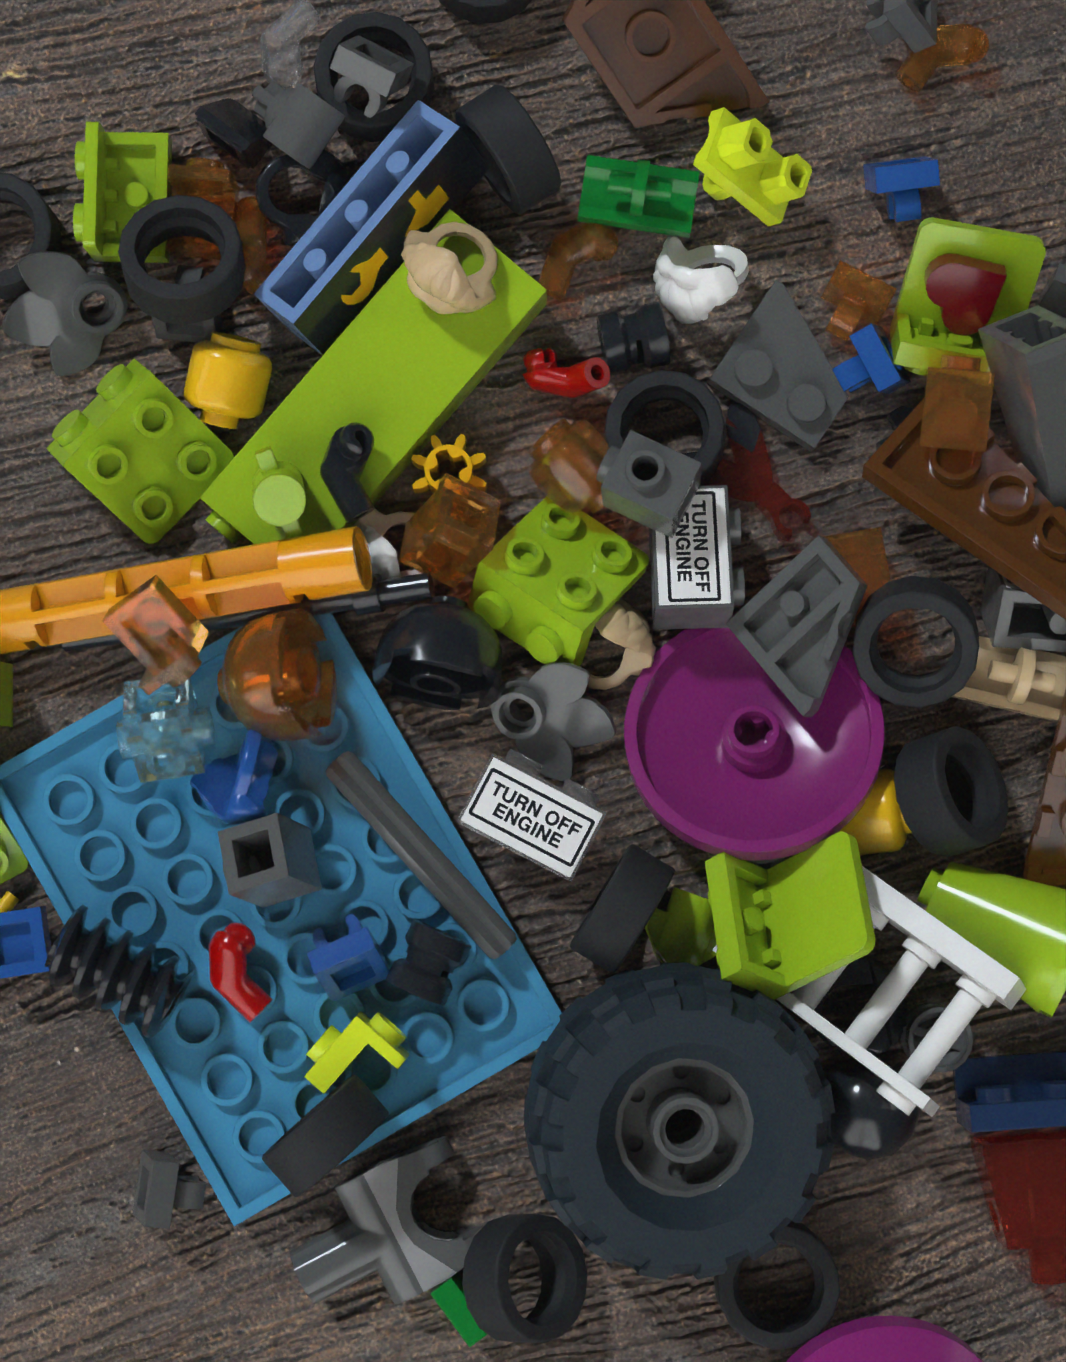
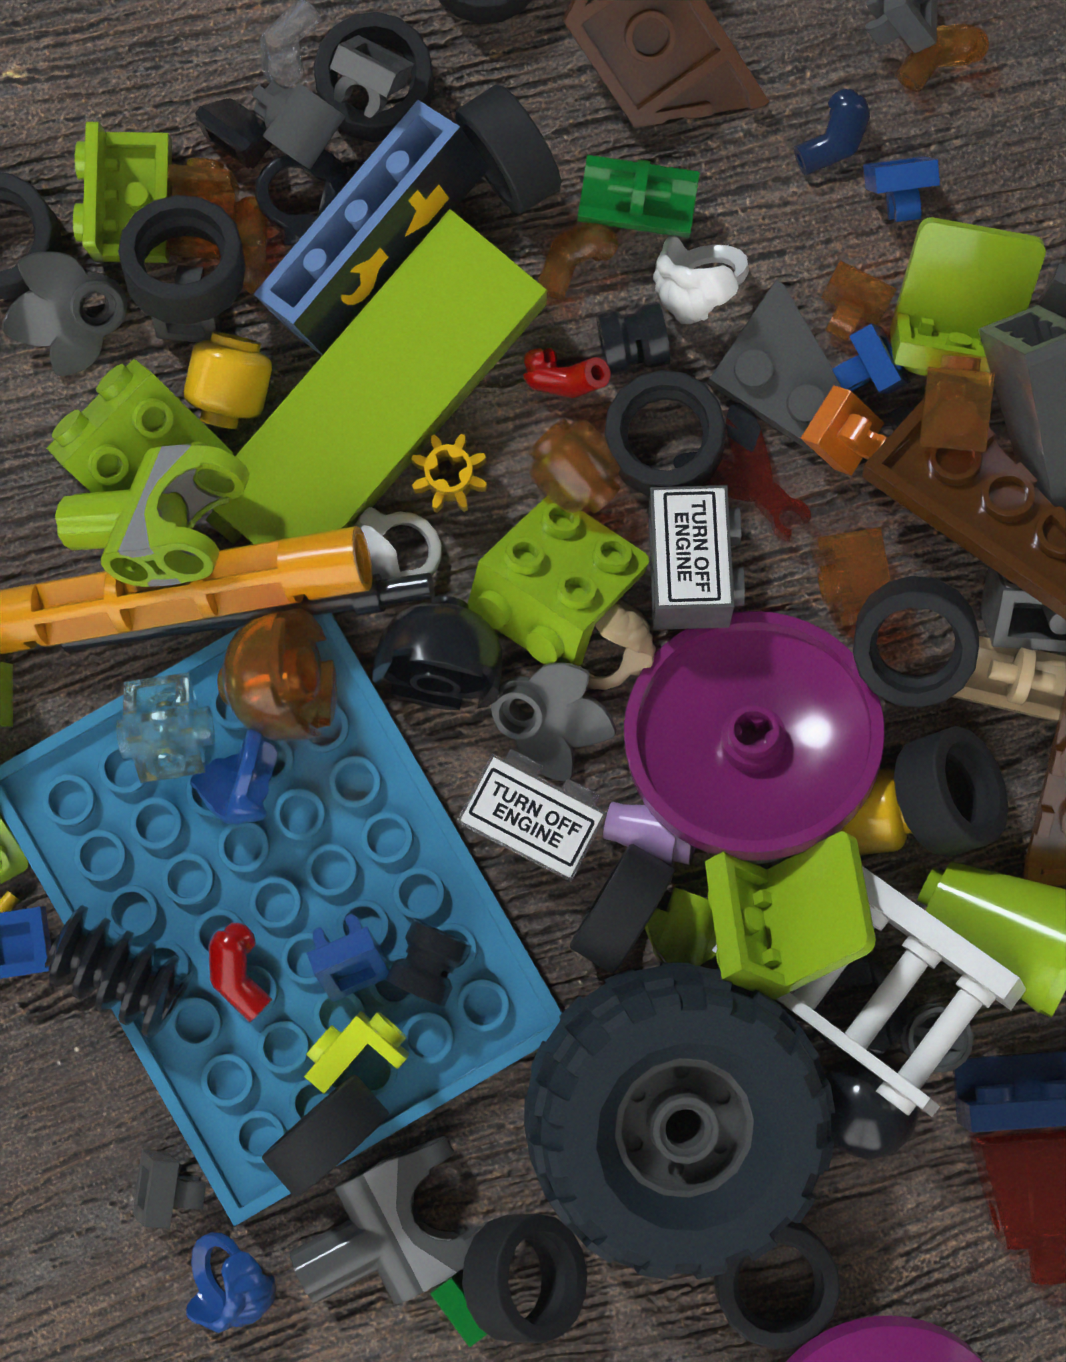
clear orange bracket [102,575,209,695] -> none
dark grey brick [218,813,322,908] -> none
lime piece [252,446,306,538] -> none
black arm [320,422,375,524] -> none
dark grey axle [325,751,517,959] -> none
clear orange brick [399,473,501,588] -> none
tan piece [401,222,497,314] -> none
dark grey brick [596,430,702,538] -> none
neon yellow hips [693,107,812,227] -> none
dark grey wing [726,535,868,717] -> none
dark red tile [924,254,1007,335] -> none
none -> lime connector [55,445,249,587]
none -> blue piece [186,1232,277,1333]
none -> lavender cone [603,802,695,868]
none -> dark blue arm [794,88,870,175]
none -> orange tile [800,385,888,476]

